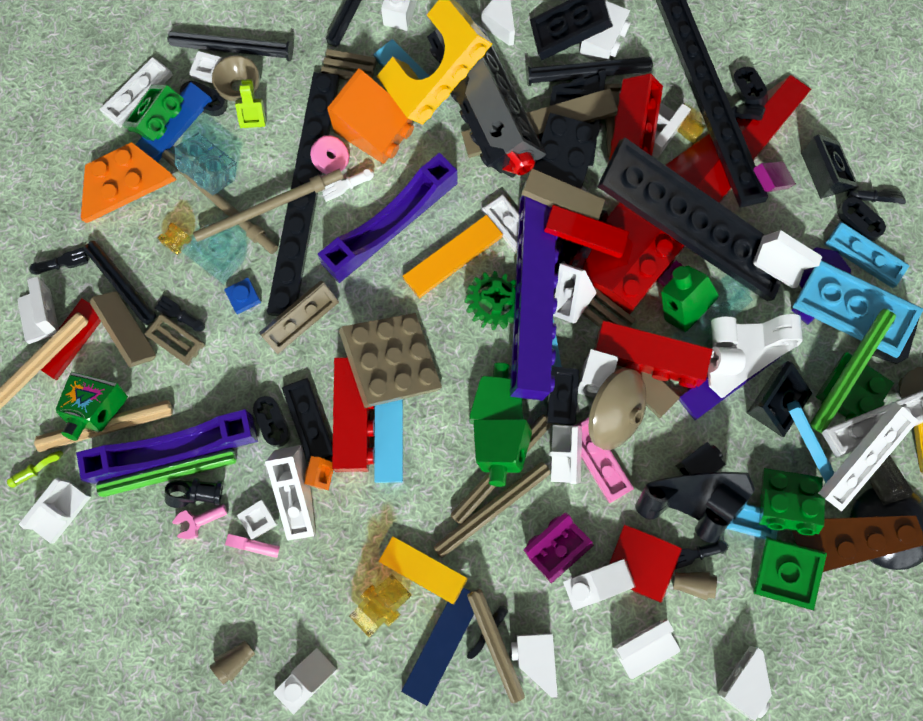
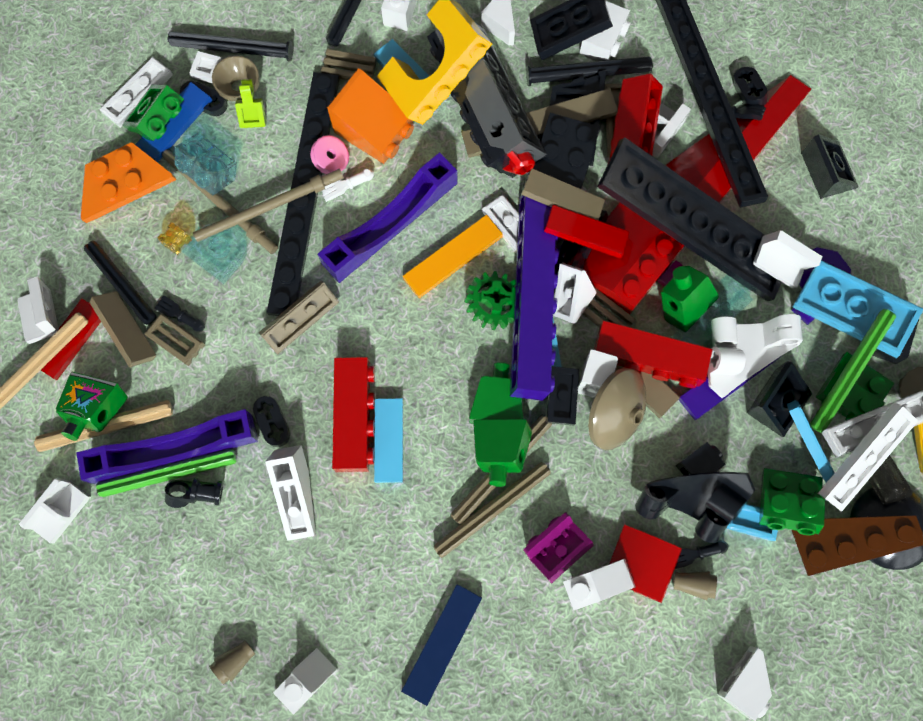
lime piece [7,450,64,488] -> none
black piece [29,247,89,275] -> none
bright pink bar [172,504,228,539] -> none
blue plate [224,278,261,315] -> none
bright pink bar [225,534,280,558] -> none
white plate [237,500,278,540] -> none
black tile [281,378,333,464] -> none
orange plate [304,456,333,491] -> none
dark tan plate [339,313,442,408] -> none
clear yellow hinge [349,574,412,638] -> none
yellow tile [378,536,468,605] -> none
dark tan axle [467,589,525,703] -> none
black piece [467,606,508,659] -> none
white slope [511,633,557,697] -> none
white panel [549,425,582,484] -> none
bright pink tile [574,417,634,504] -> none
white panel [612,619,680,679] -> none
clear yellow hose [677,116,706,144] -> none
magenta tile [753,162,796,192] -> none
green tile [754,536,827,611] -> none
medium azure tile [825,222,910,288] -> none
black beam [837,197,886,241] -> none
black piece [847,188,906,204] -> none

